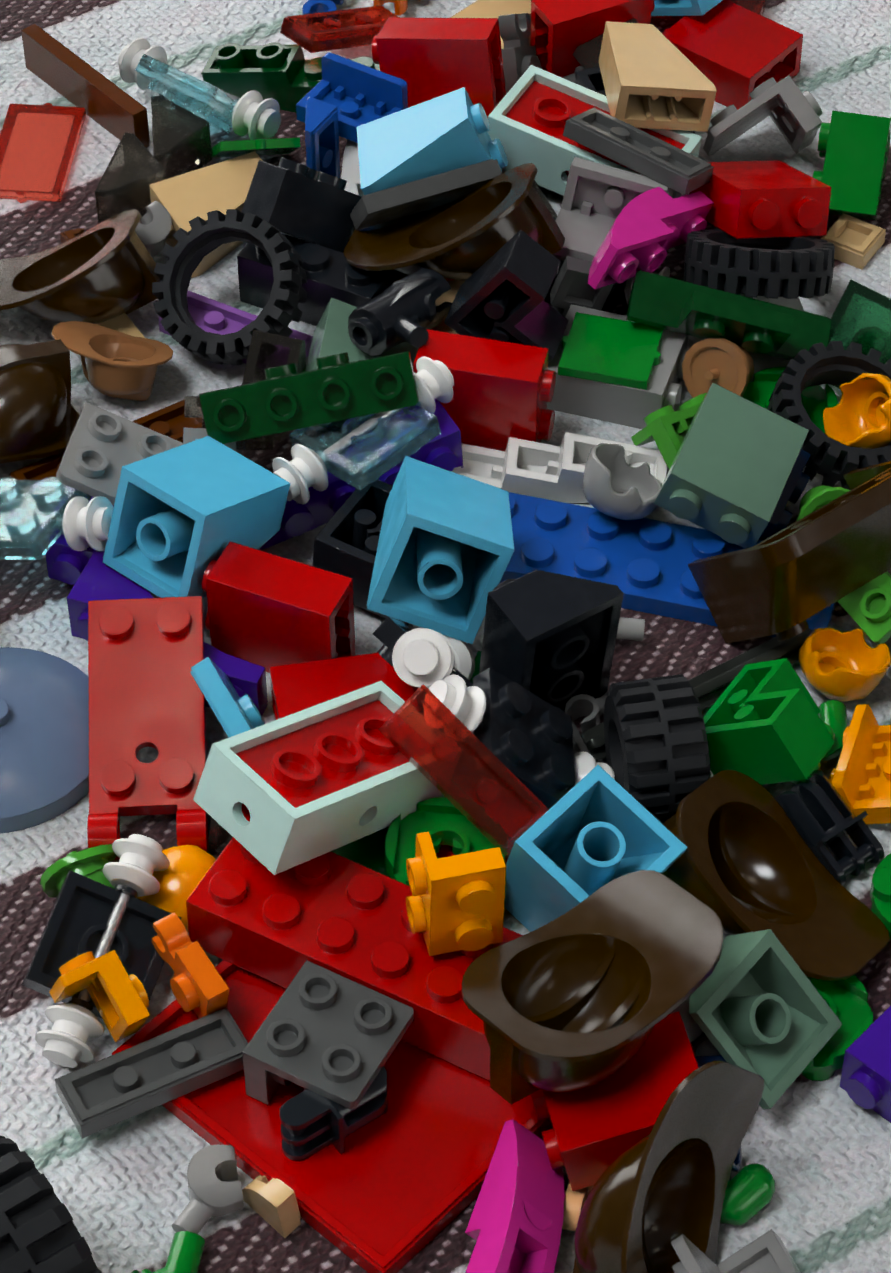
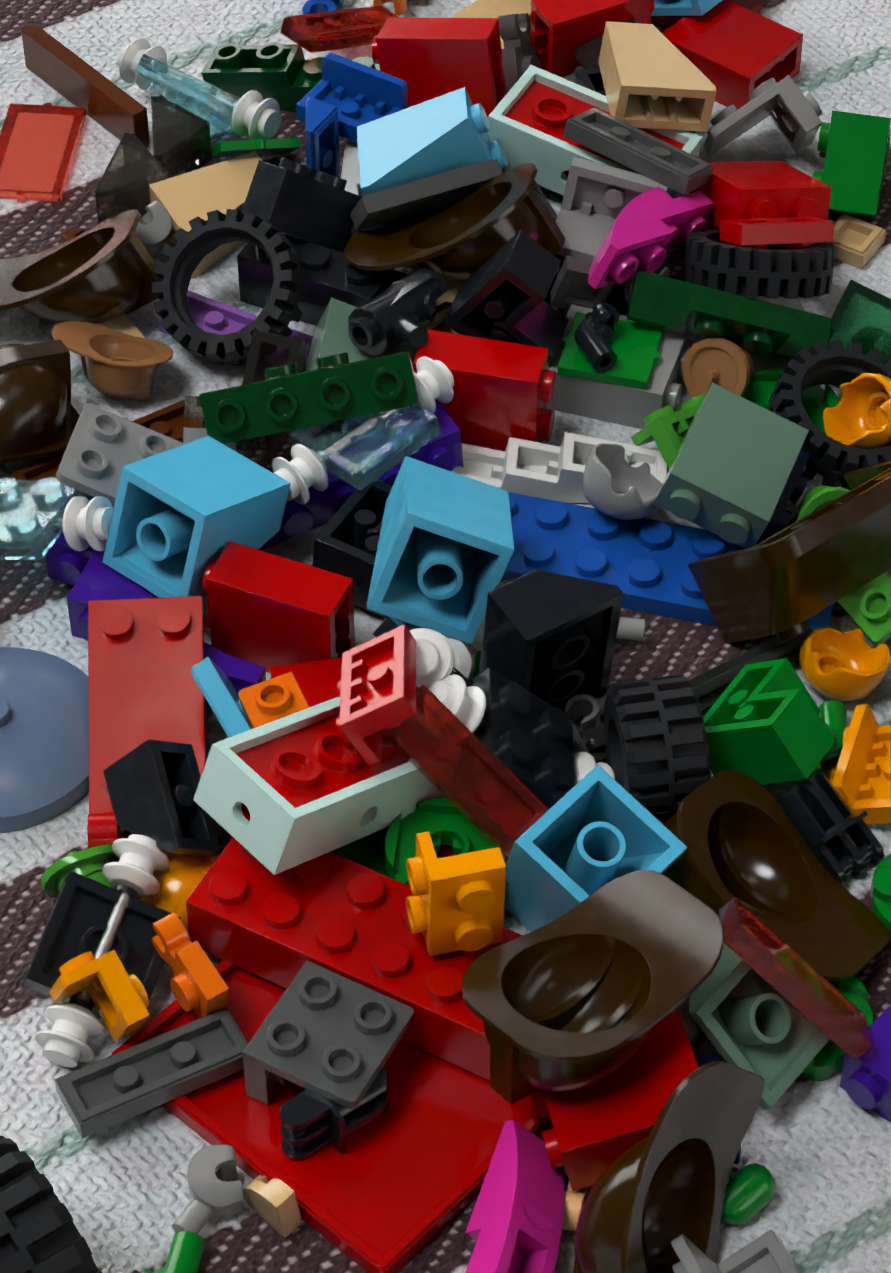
none -> black slope [103,739,221,857]
none -> orange bracket [238,671,309,729]
none -> red bracket [336,624,416,766]
none -> black arm [574,302,619,373]
none -> clear red tile [719,896,873,1059]
none -> red plate [720,216,834,250]

